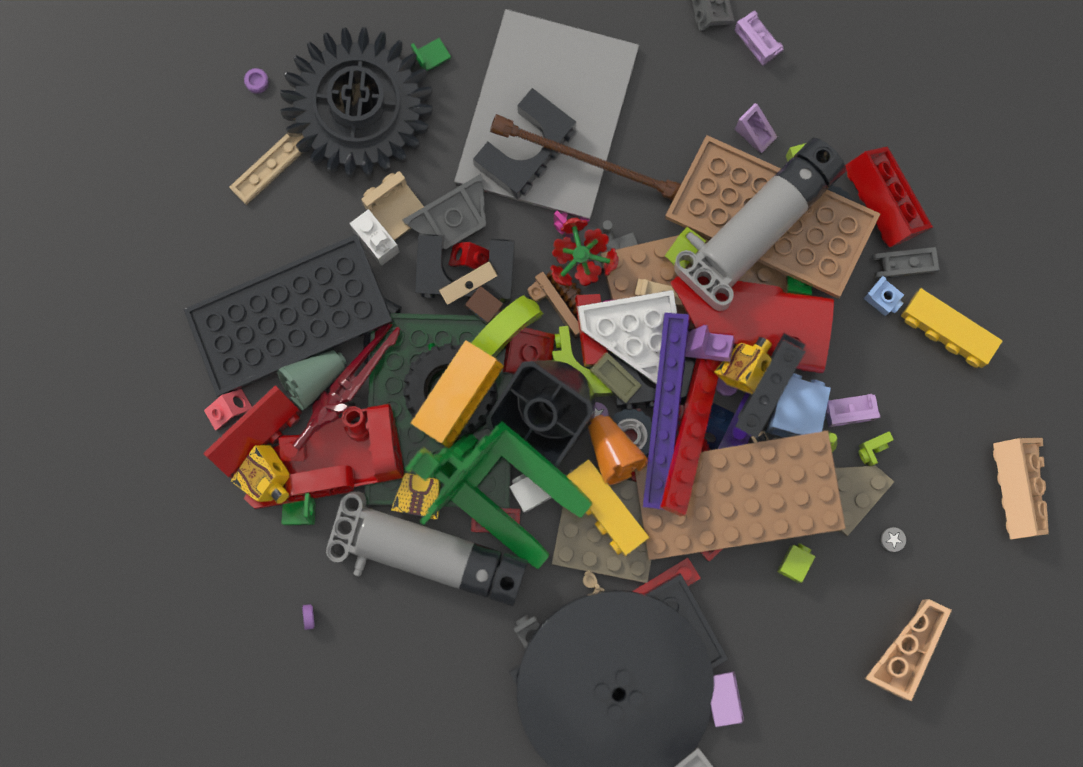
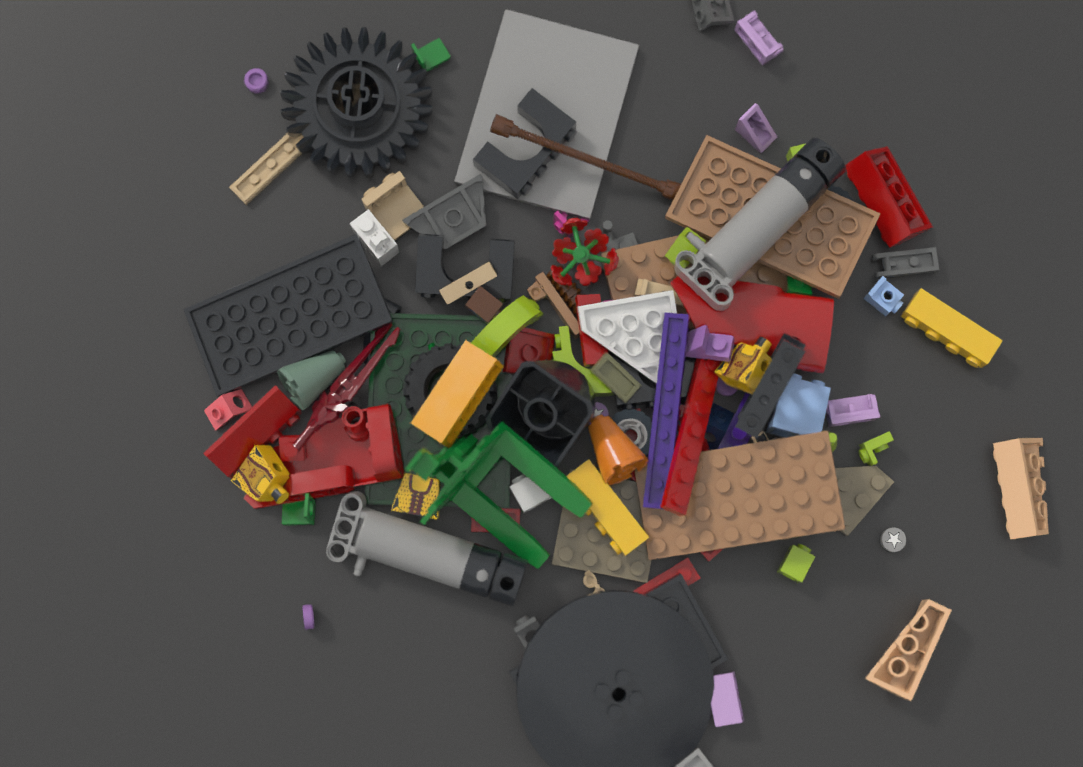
red bracket [448,242,490,270] -> none

